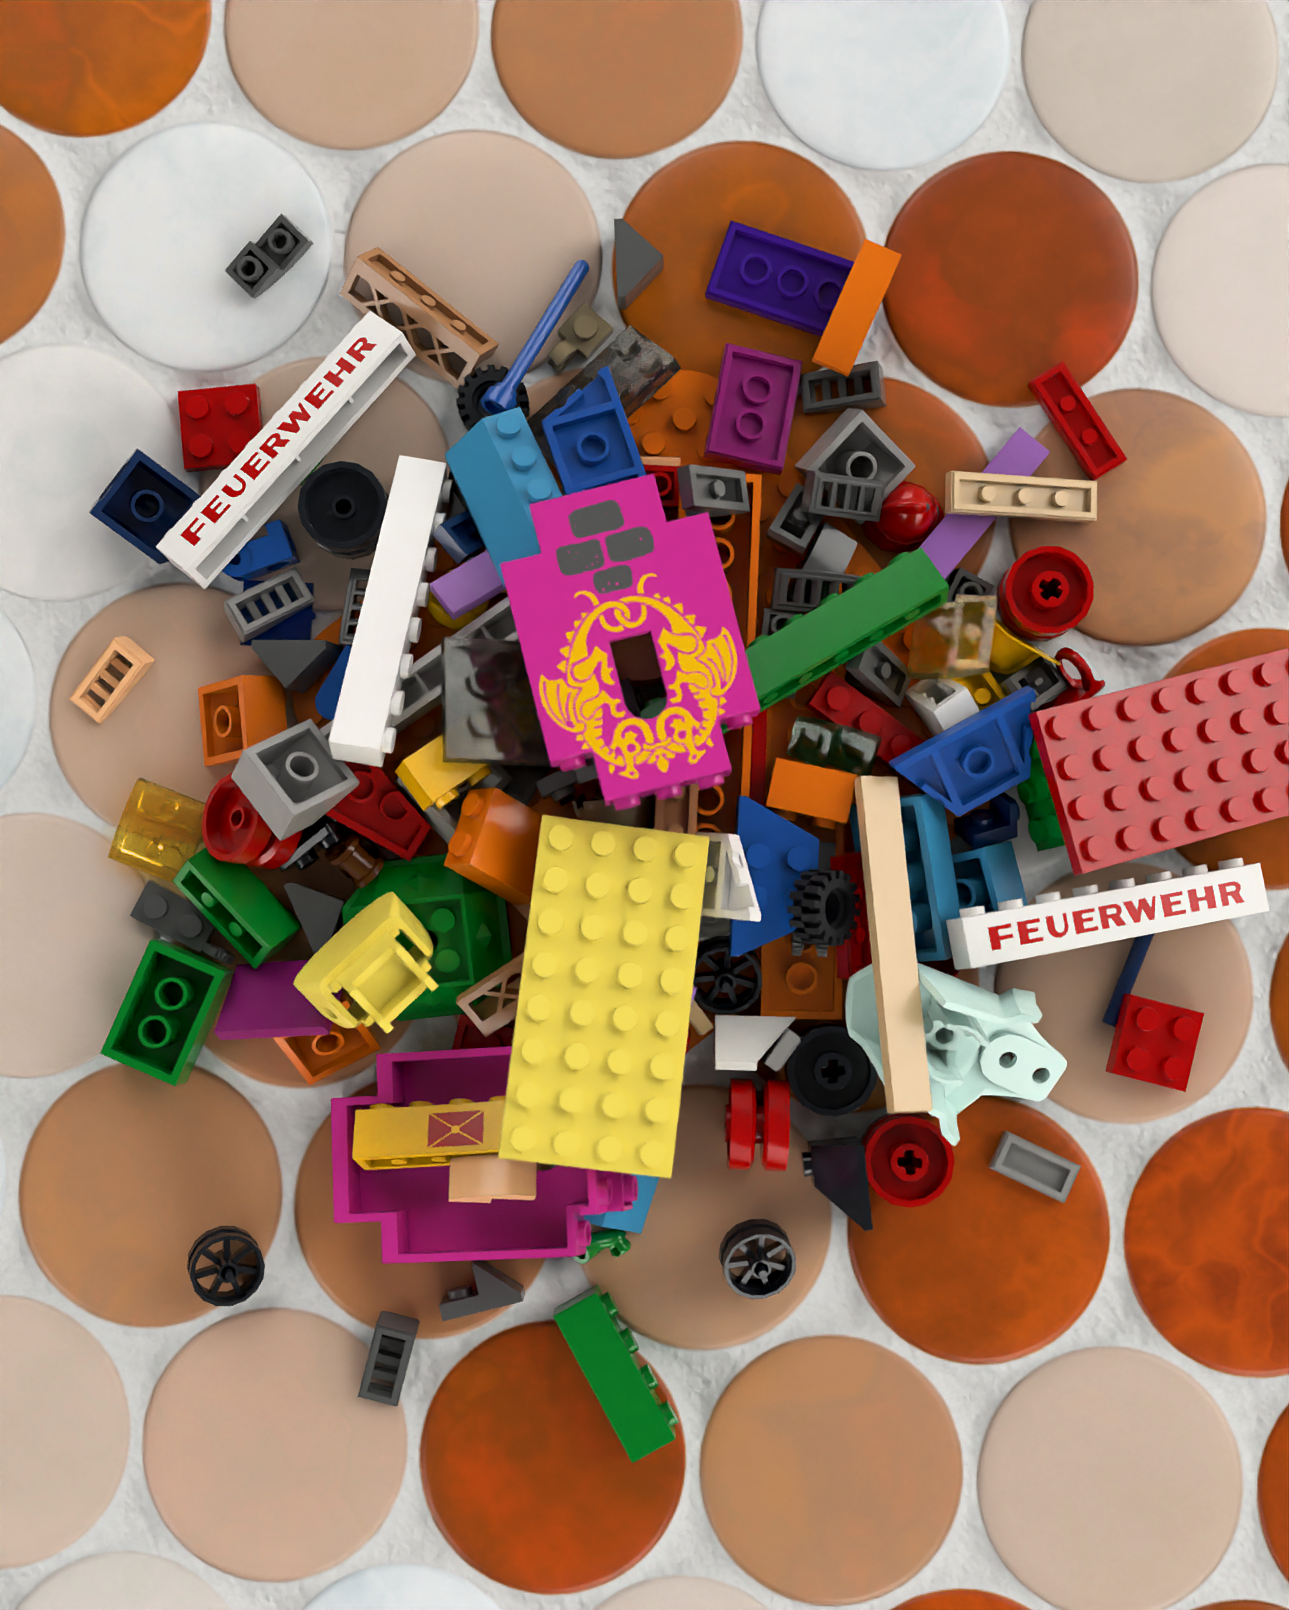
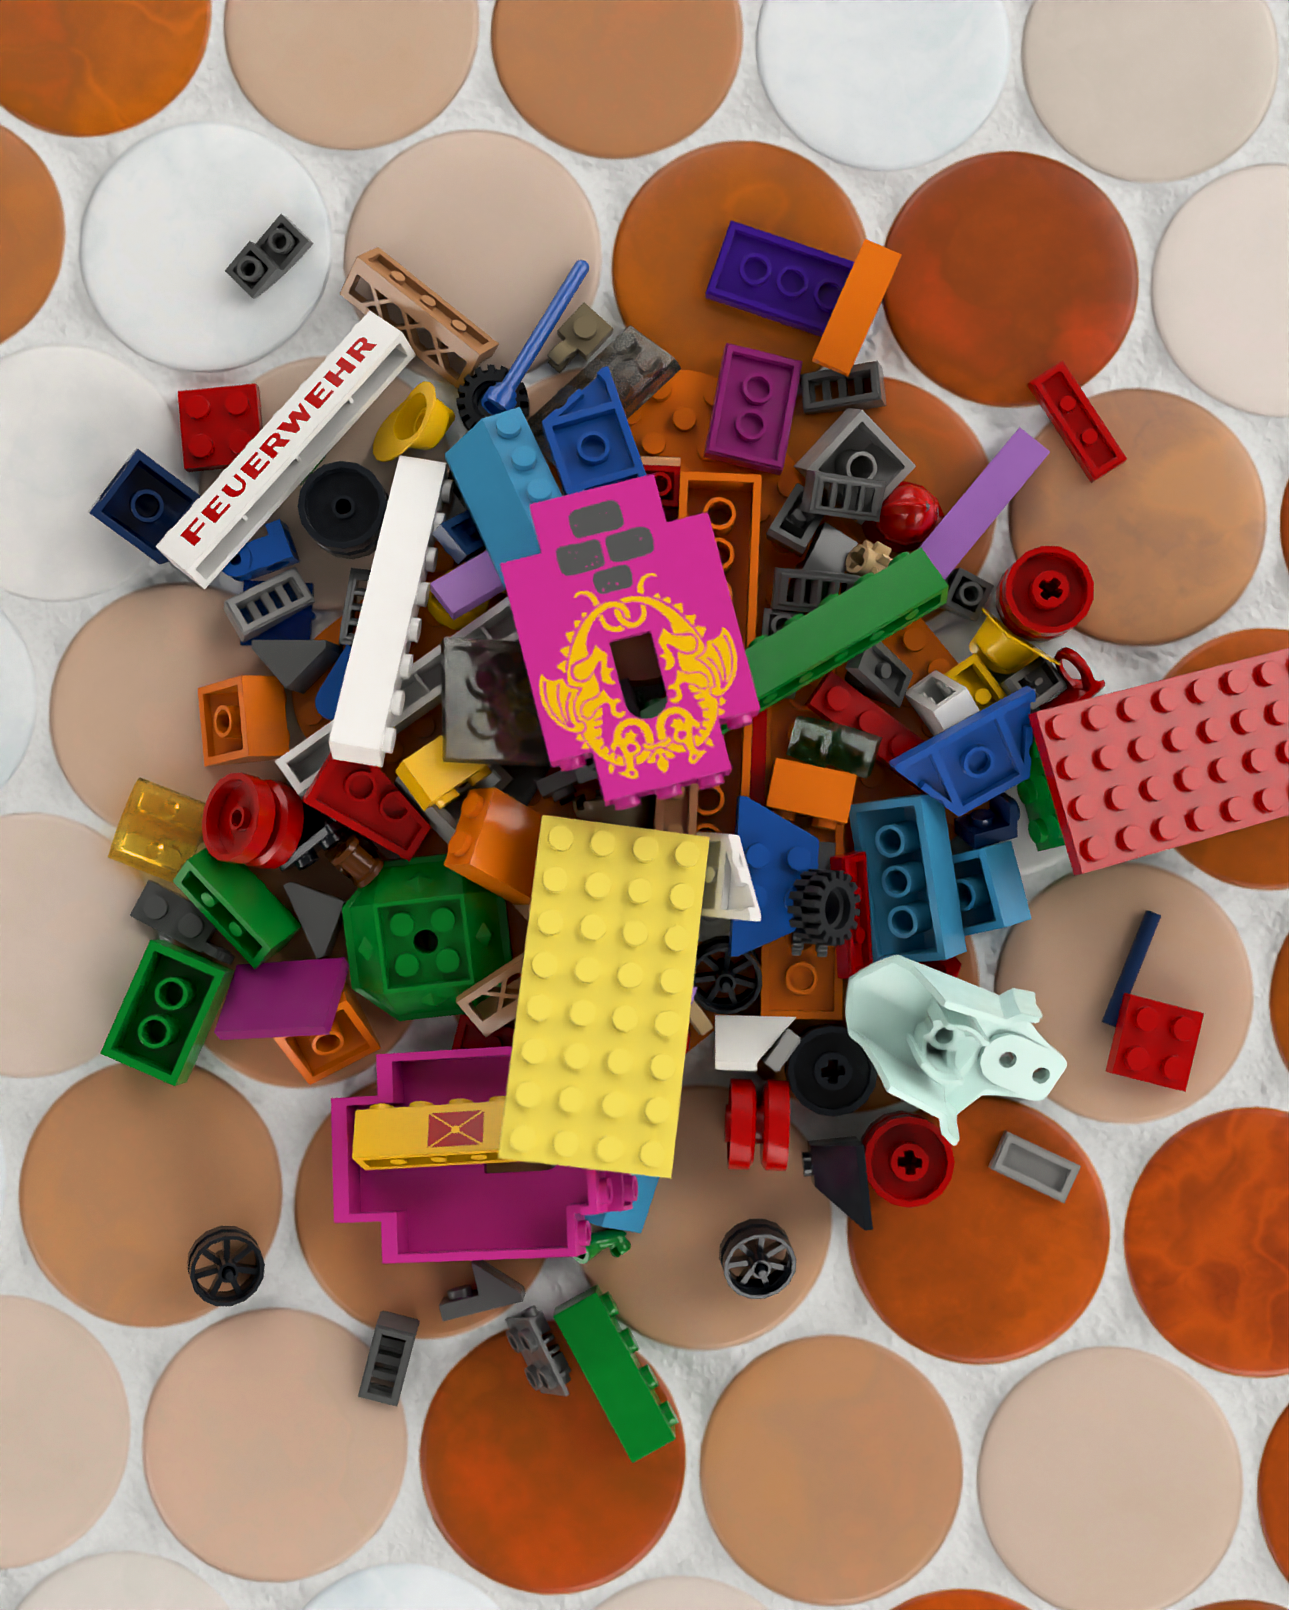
light nougat slope [69,636,155,724] -> none
light grey slope [231,719,359,841] -> none
light yellow piece [293,892,438,1034] -> none
light nougat slope [448,1154,537,1203] -> none
dark grey slope [614,218,664,310] -> none
dark grey slope [677,464,750,517] -> none
tan tile [854,776,933,1113] -> none
clear yellow slope [907,594,998,679] -> none
tan tile [945,471,1097,523] -> none
white brick [946,858,1270,969] -> none
none -> yellow piece [373,381,456,462]
none -> dark grey hinge [505,1305,571,1396]
none -> tan gear [845,540,892,577]

